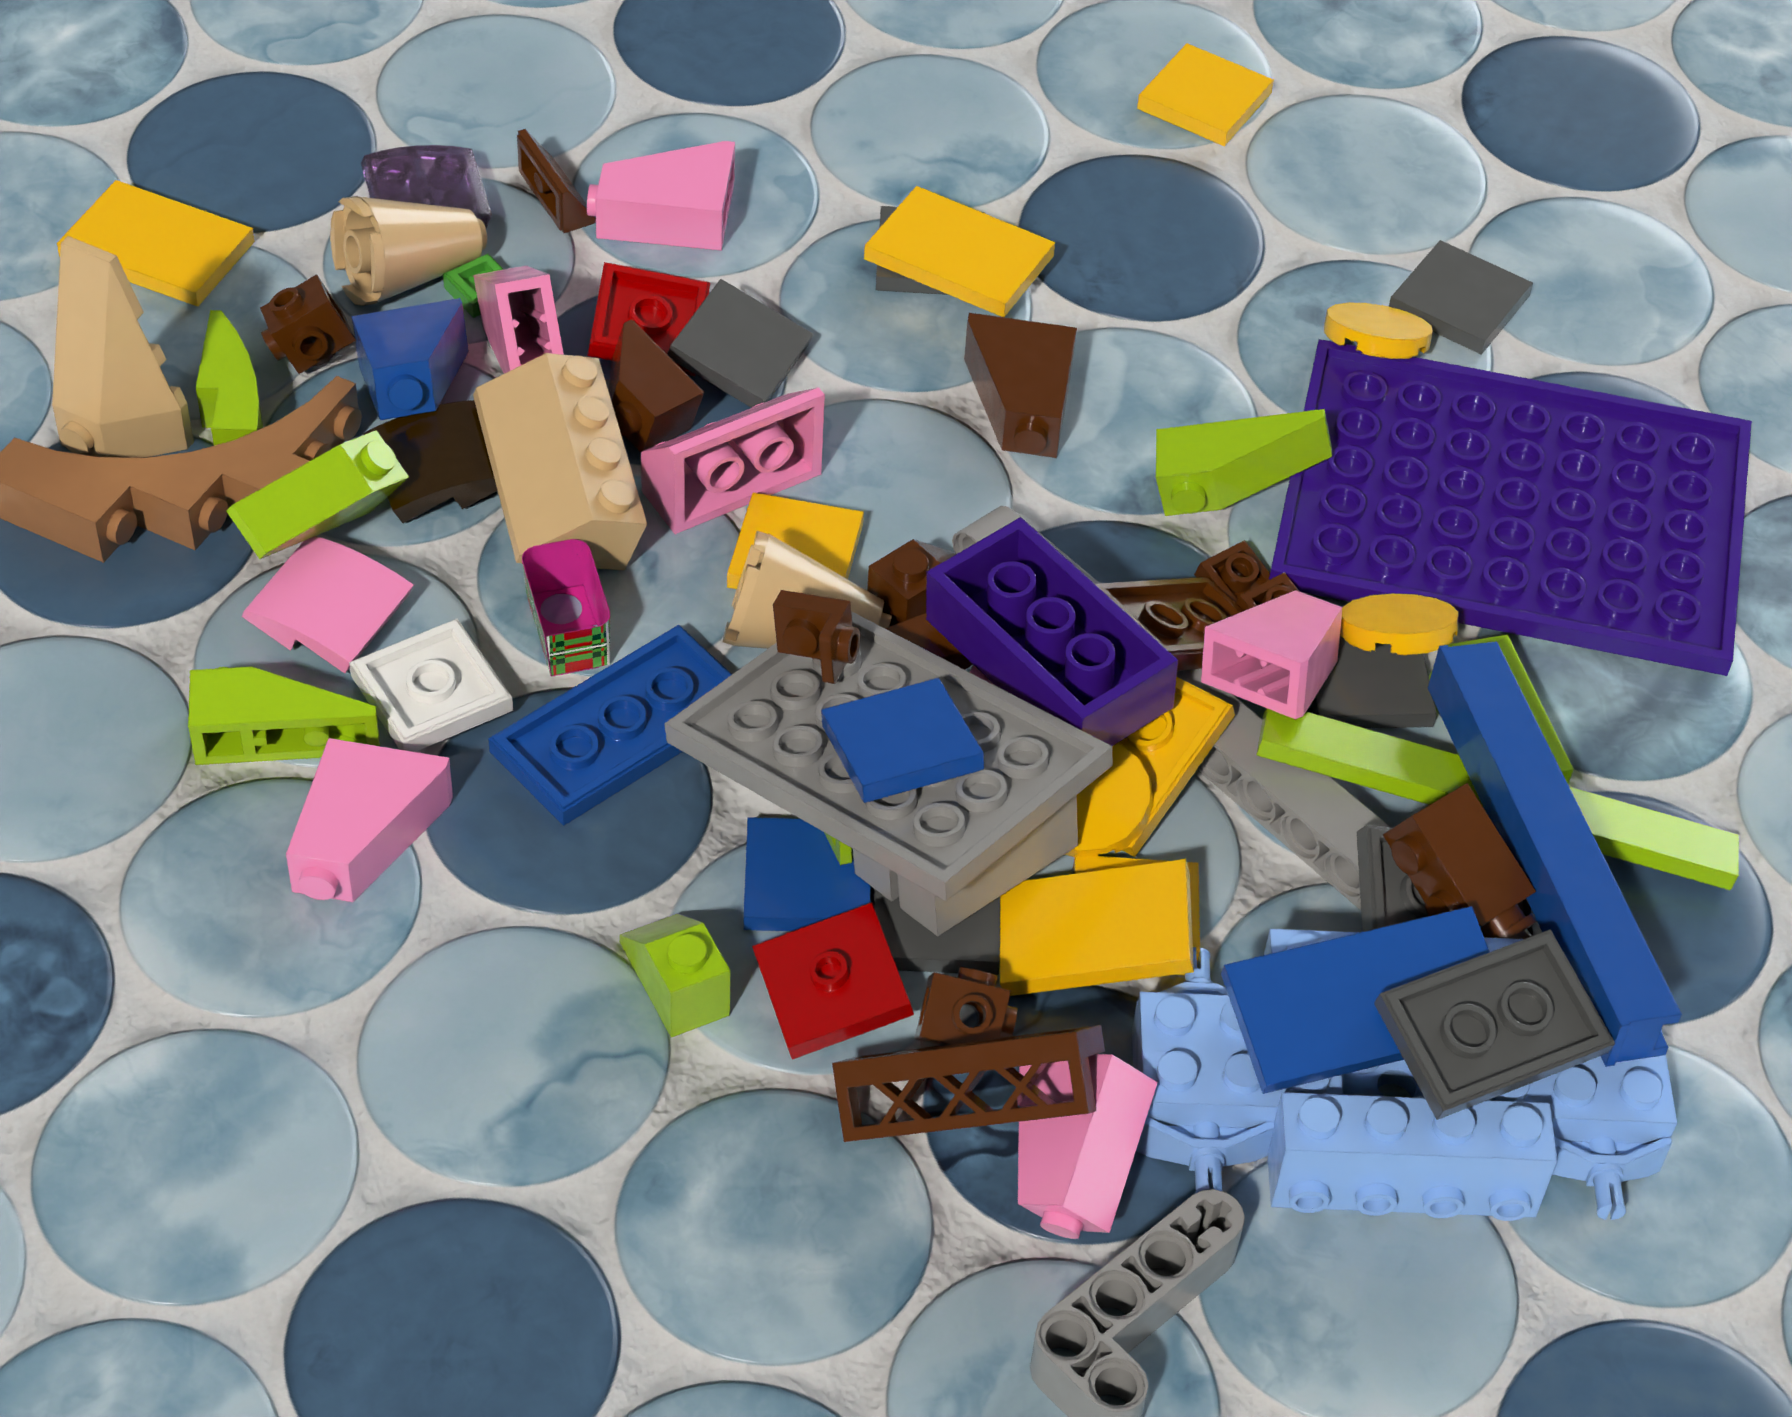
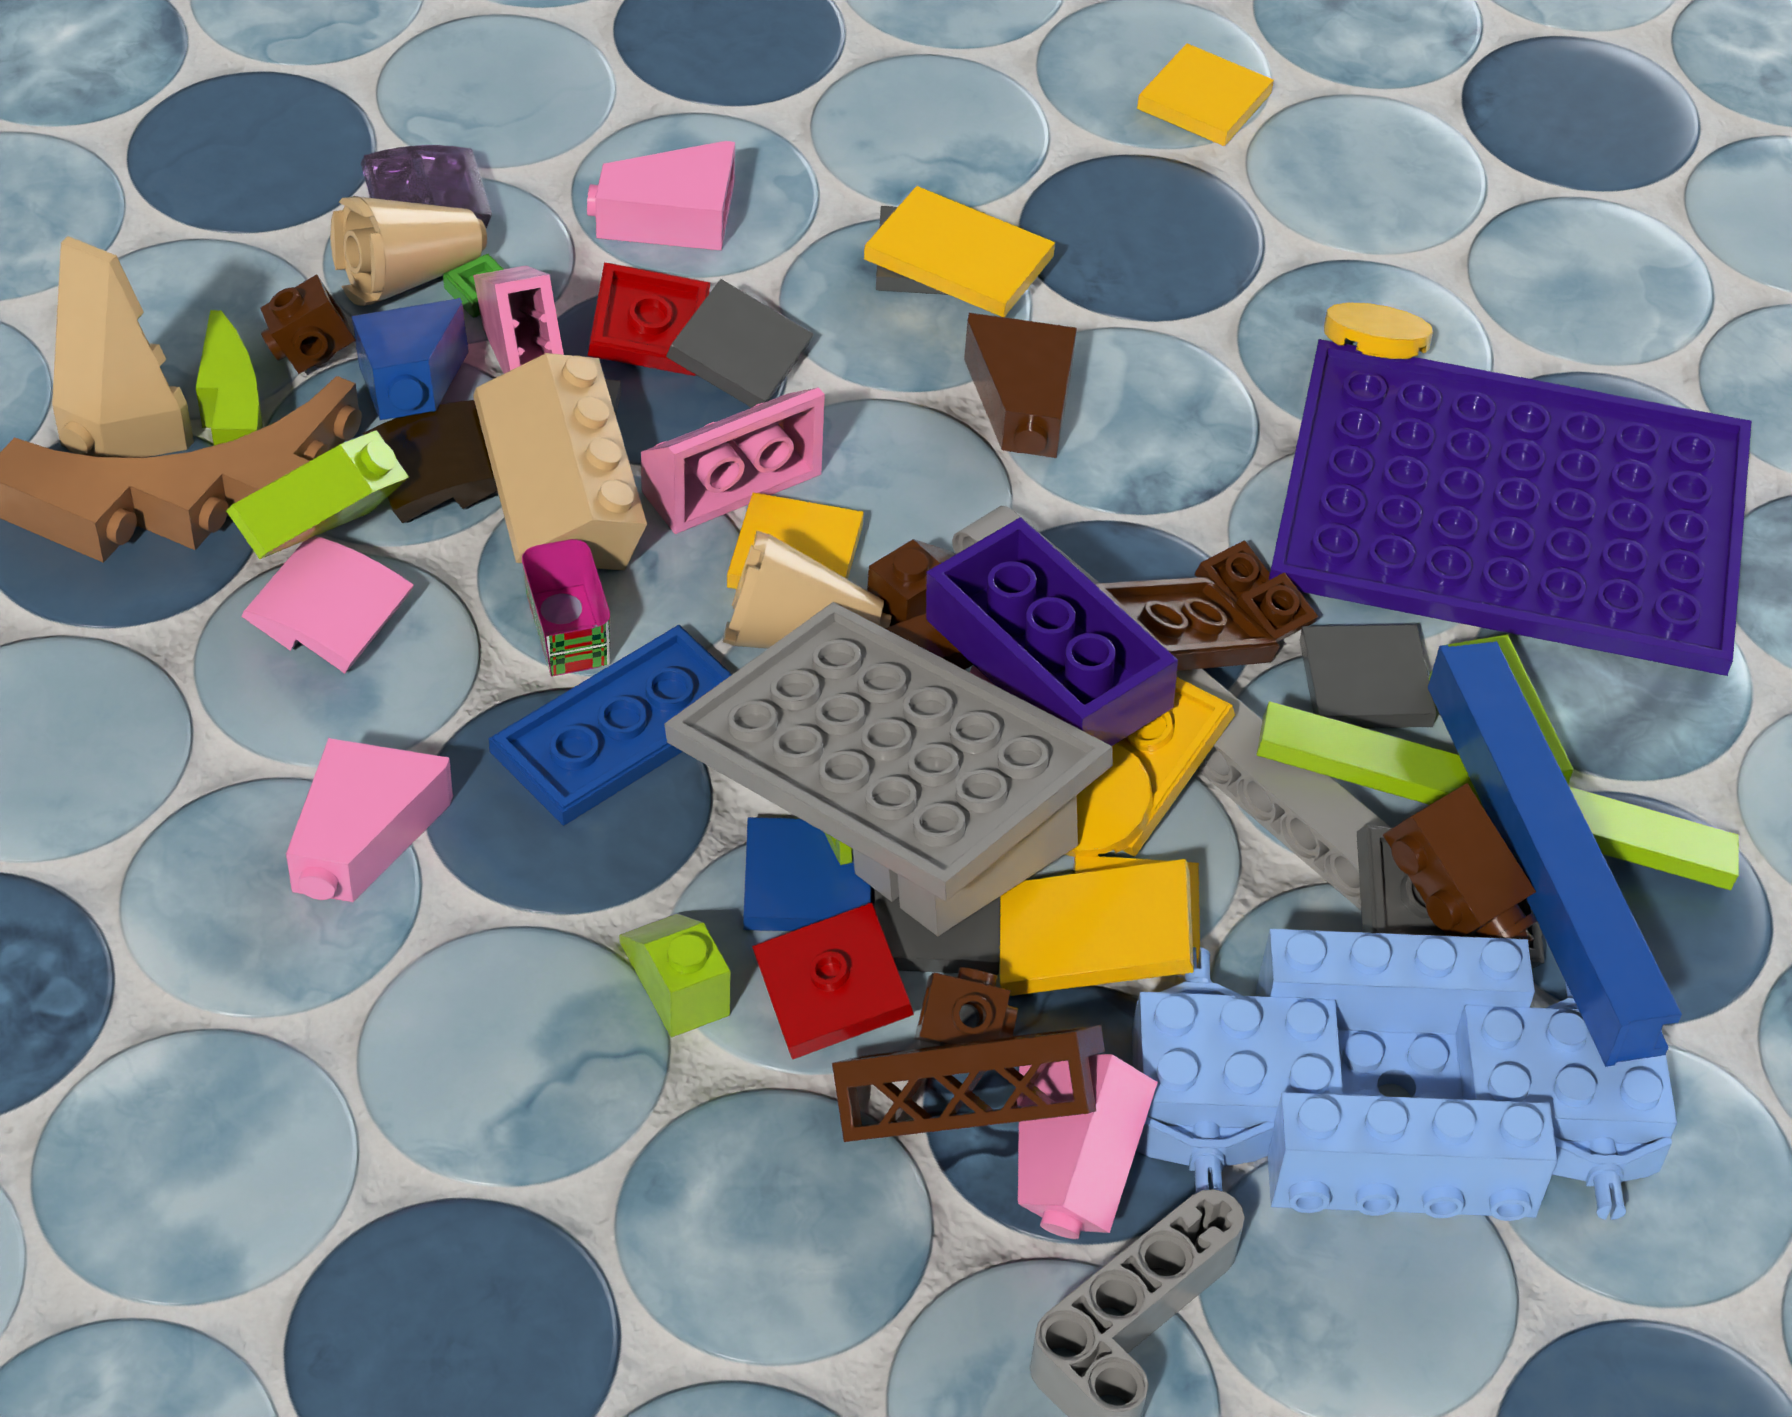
yellow tile [57,180,255,307] -> none
lime slope [188,667,380,765] -> none
white plate [349,619,513,752] -> none
reddish brown slope [517,129,596,233] -> none
reddish brown slope [609,319,704,452] -> none
reddish brown bracket [773,590,860,684] -> none
blue tile [821,678,984,803] -> none
lime slope [1156,409,1332,516] -> none
bright pink slope [1201,590,1342,720] -> none
blue tile [1221,906,1490,1094] -> none
yellow tile [1340,593,1458,655] -> none
dark grey tile [1374,930,1615,1120] -> none
dark grey tile [1389,240,1533,355] -> none

